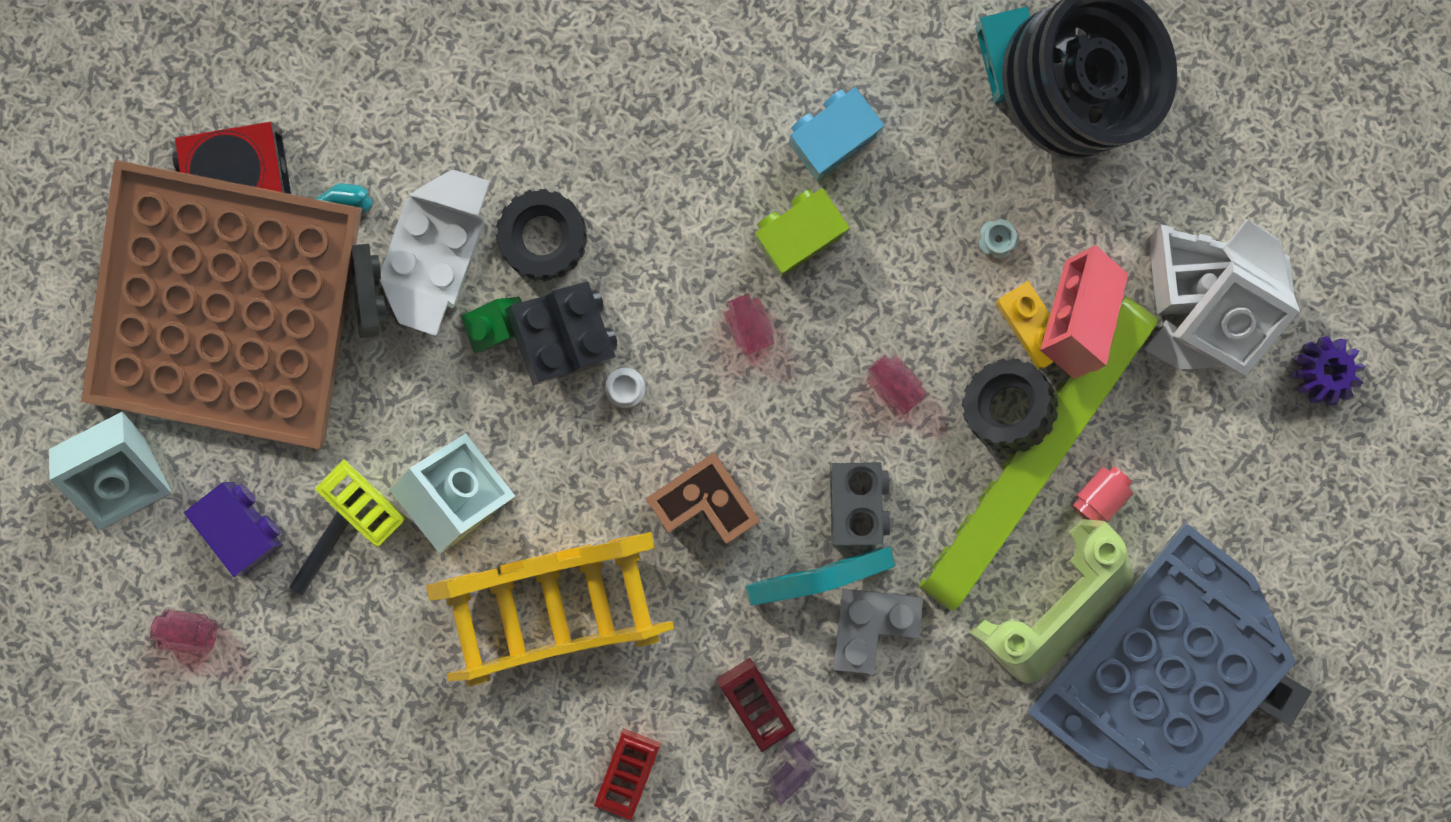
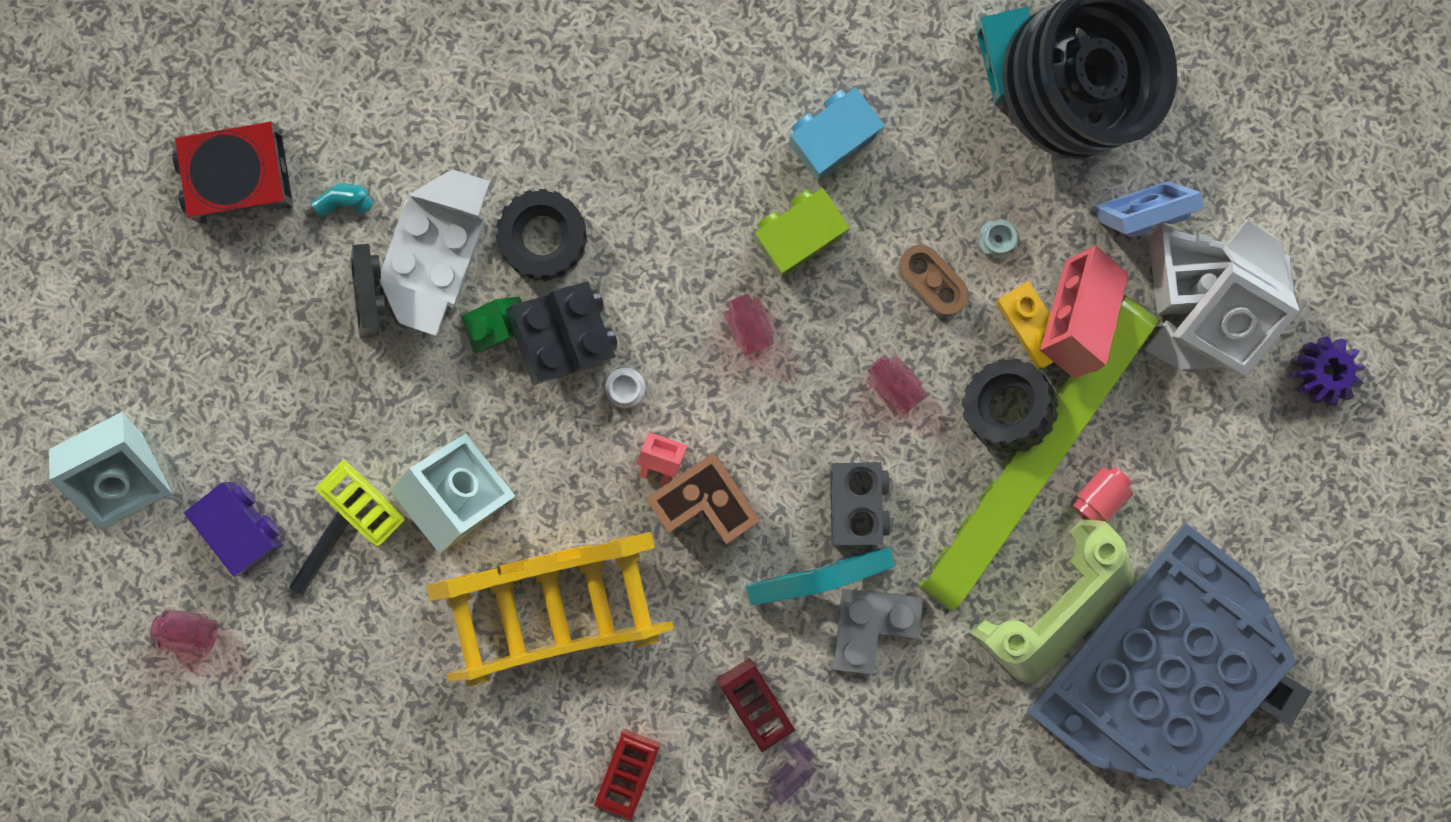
nougat plate [81,160,362,449] -> none
none -> coral tile [637,432,687,486]
none -> medium nougat plate [899,245,968,316]
none -> light blue plate [1094,181,1204,237]

